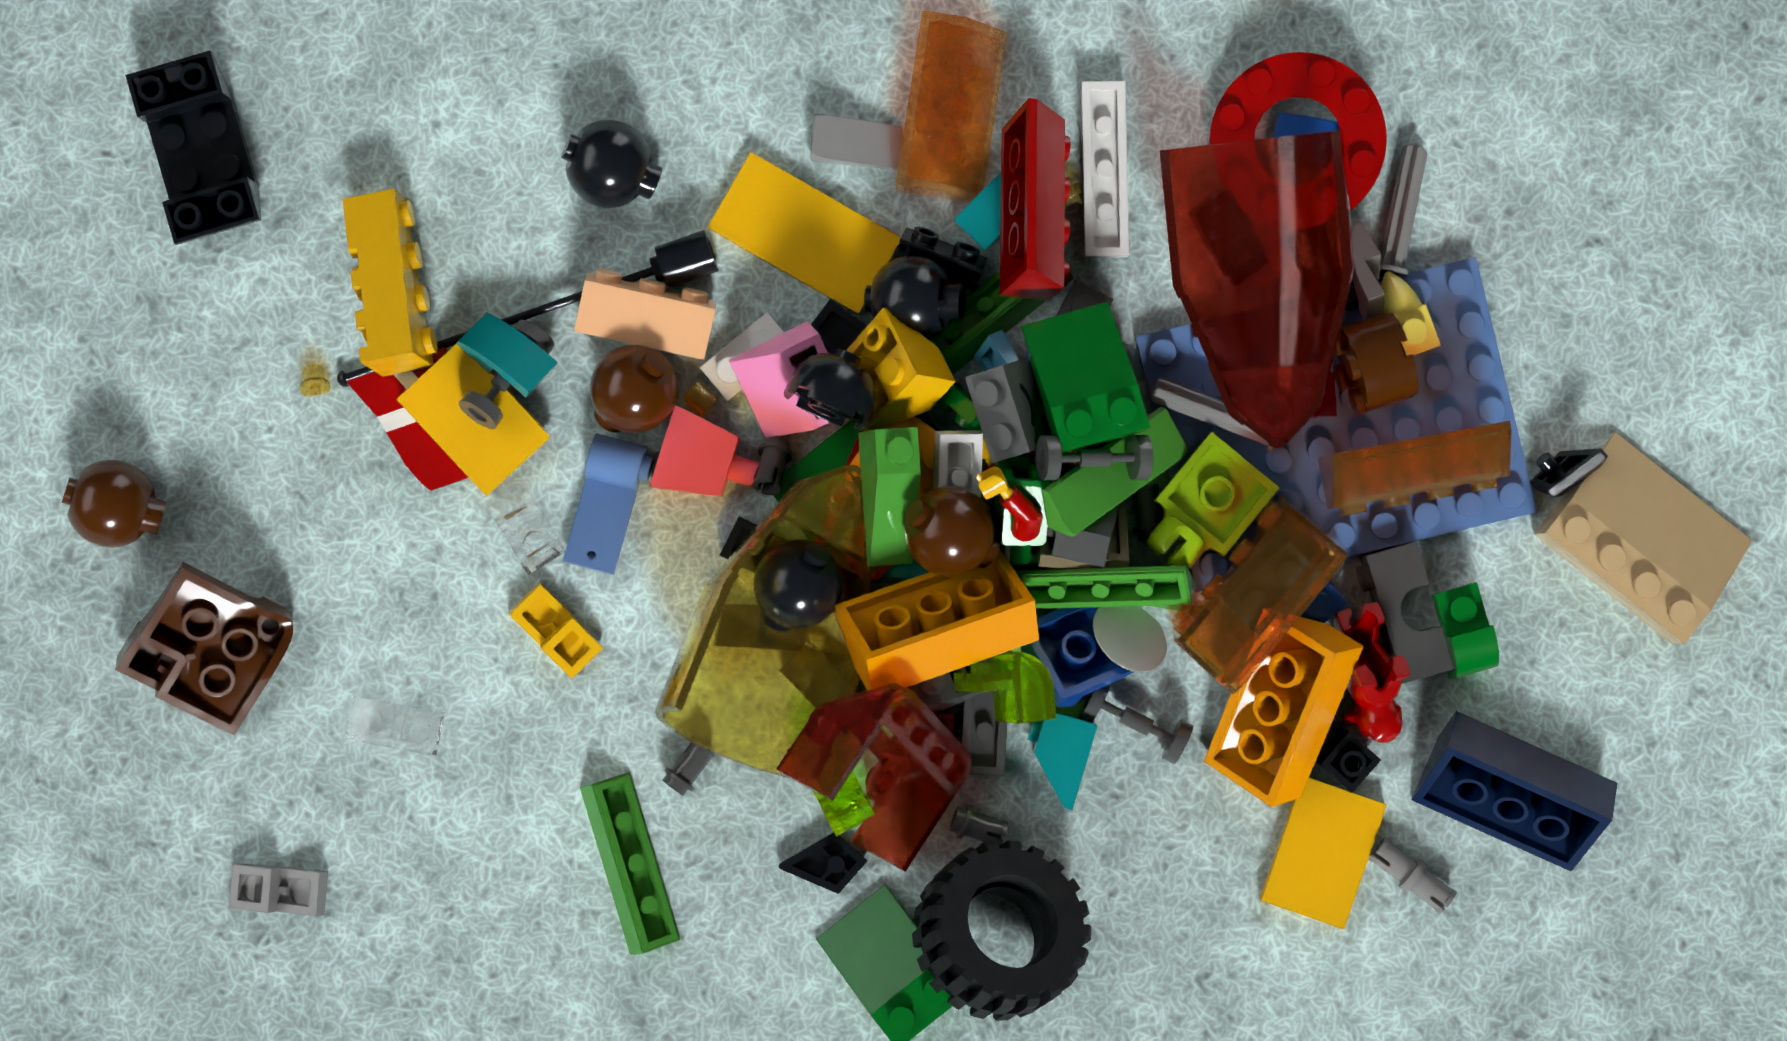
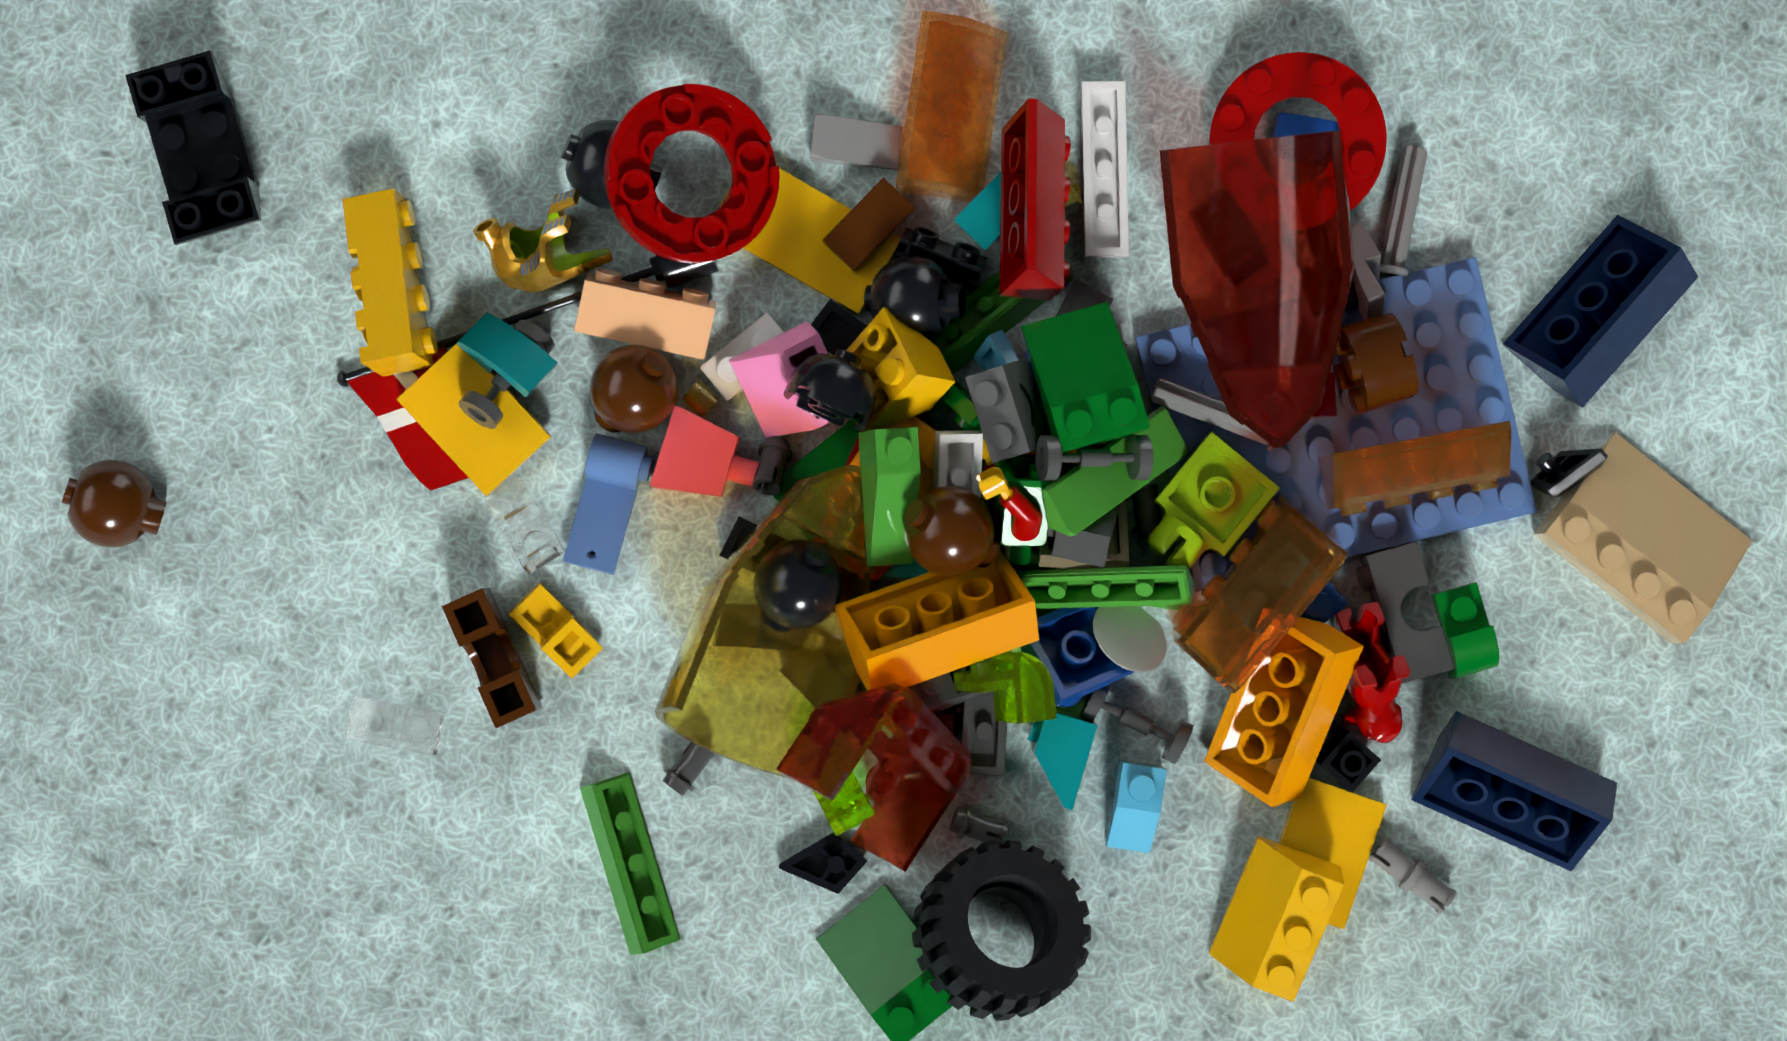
reddish brown slope [115,562,293,735] -> none
light grey slope [229,863,328,917] -> none
clear yellow piece [299,363,331,397] -> none
light yellow plate [1380,271,1441,356] -> none
none -> reddish brown arch [442,588,543,728]
none -> pearl gold piece [473,188,612,292]
none -> red plate [604,84,780,263]
none -> reddish brown tile [822,177,915,272]
none -> medium azure slope [1106,760,1167,853]
none -> yellow slope [1209,835,1345,1002]
none -> dark blue slope [1503,215,1698,408]

